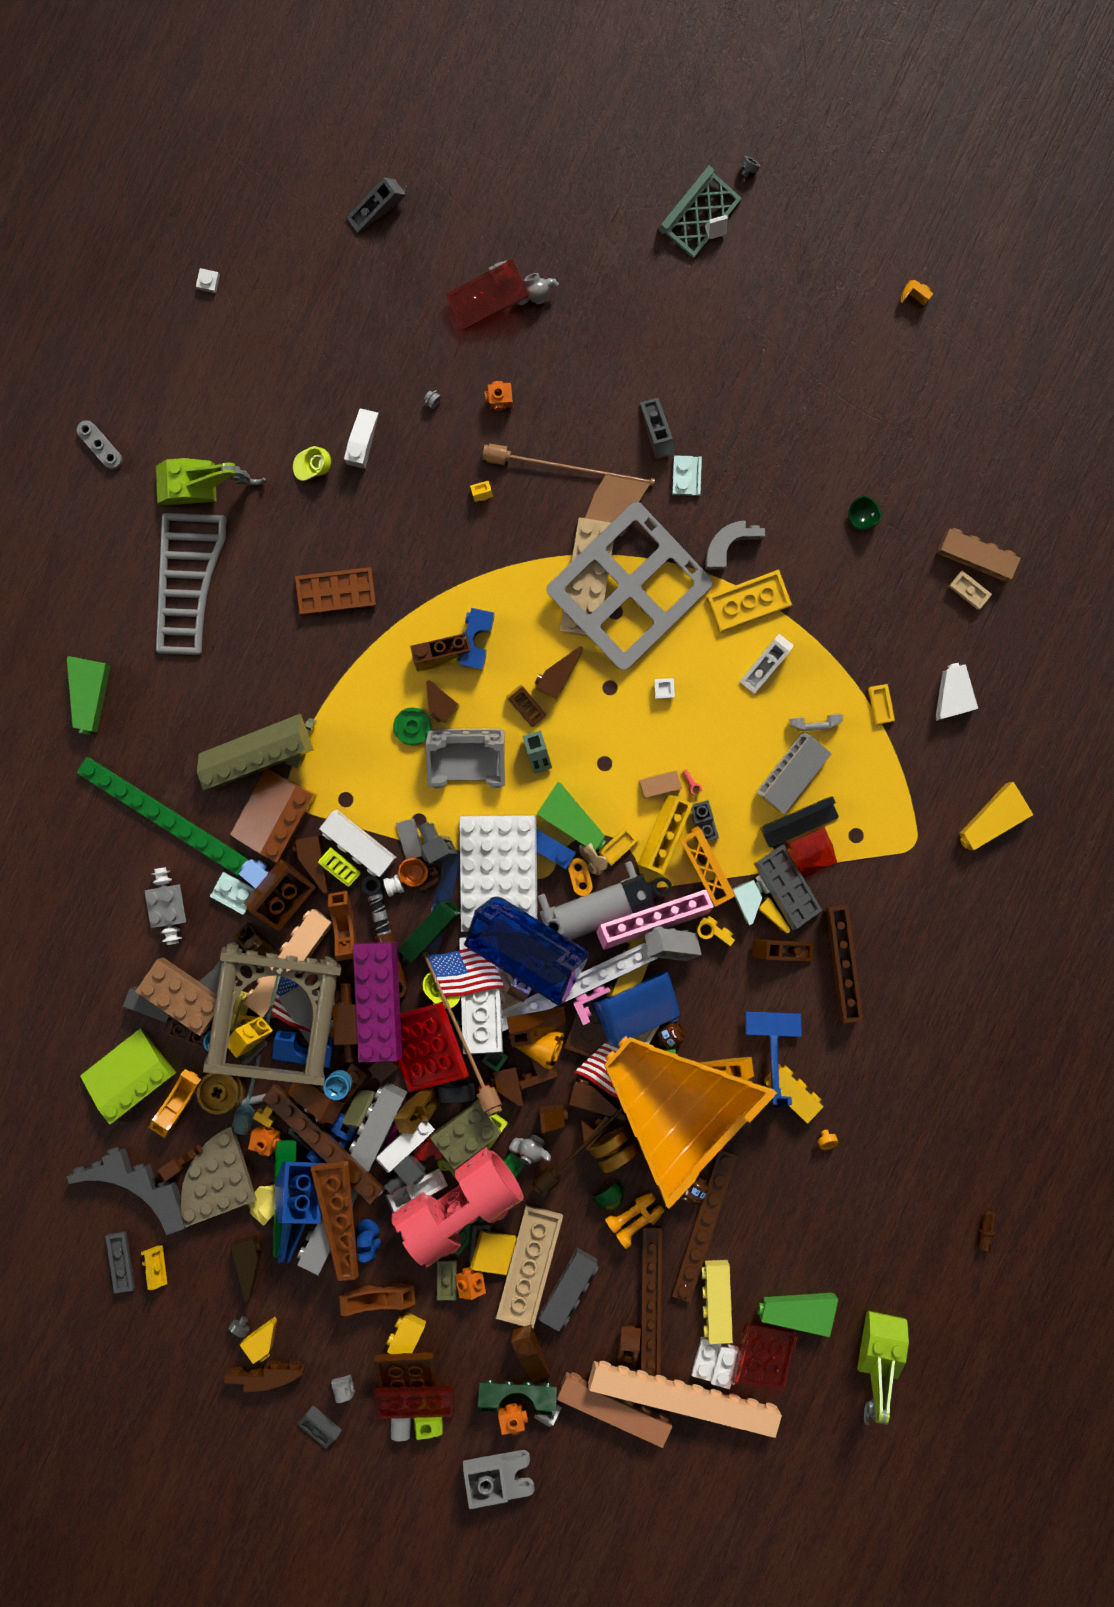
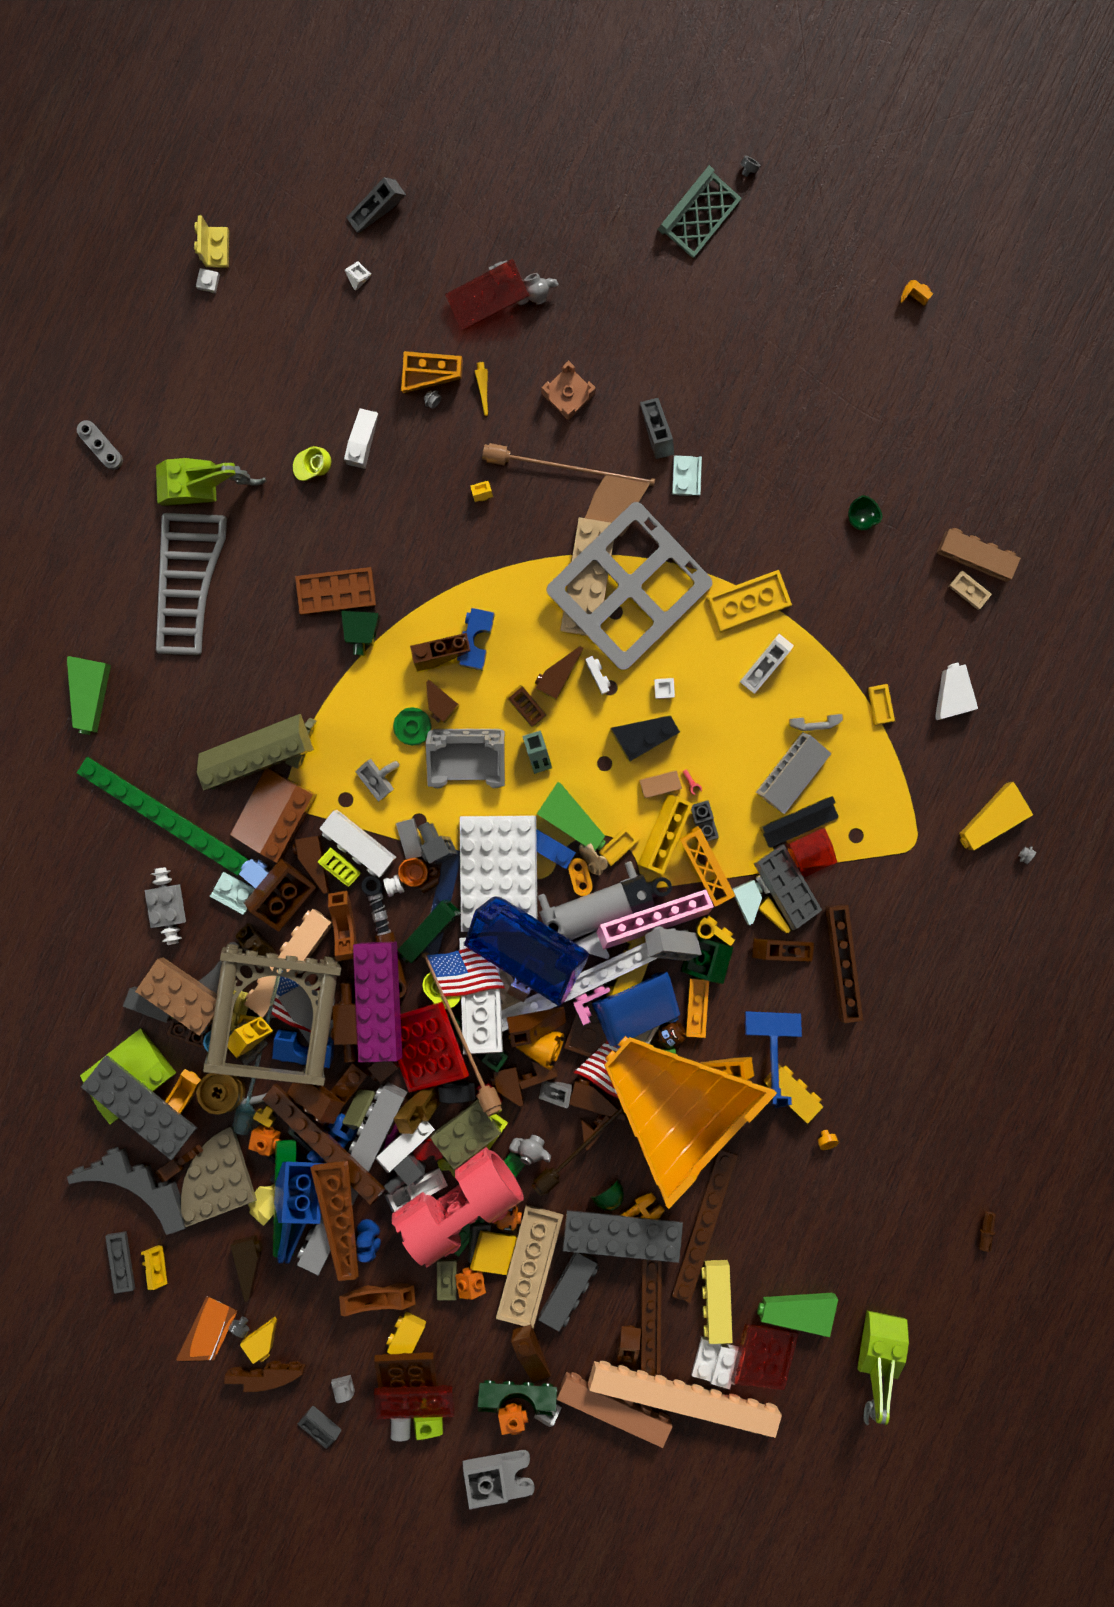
dark azure wheel [323,1070,352,1100] -> none
orange brick [485,381,513,411] -> none
reddish brown slope [540,1104,568,1133] -> none
pearl gold wheel [589,1126,639,1173] -> none
reddish brown head [681,1175,709,1205] -> none
white slope [705,215,728,239] -> none
light grey arch [705,521,765,570] -> none
none -> dark grey plate [81,1055,197,1160]
none -> orange sticker [176,1296,237,1361]
none -> light yellow bracket [194,215,229,268]
none -> dark green torso [342,611,380,656]
none -> white slope [345,261,371,291]
none -> light grey plate [355,759,399,802]
none -> light orange wedge [401,351,463,393]
none -> yellow piece [474,362,488,416]
none -> orange head [494,1205,522,1230]
none -> light grey slope [539,1080,572,1108]
none -> nougat panel [541,360,596,421]
none -> dark grey plate [563,1210,683,1263]
none -> white slope [571,931,609,959]
none -> white plate [585,656,611,695]
none -> black wedge [610,715,680,762]
none -> dark green slope [681,936,734,984]
none -> light orange plate [686,978,709,1038]
none -> light grey plate [1018,846,1036,864]

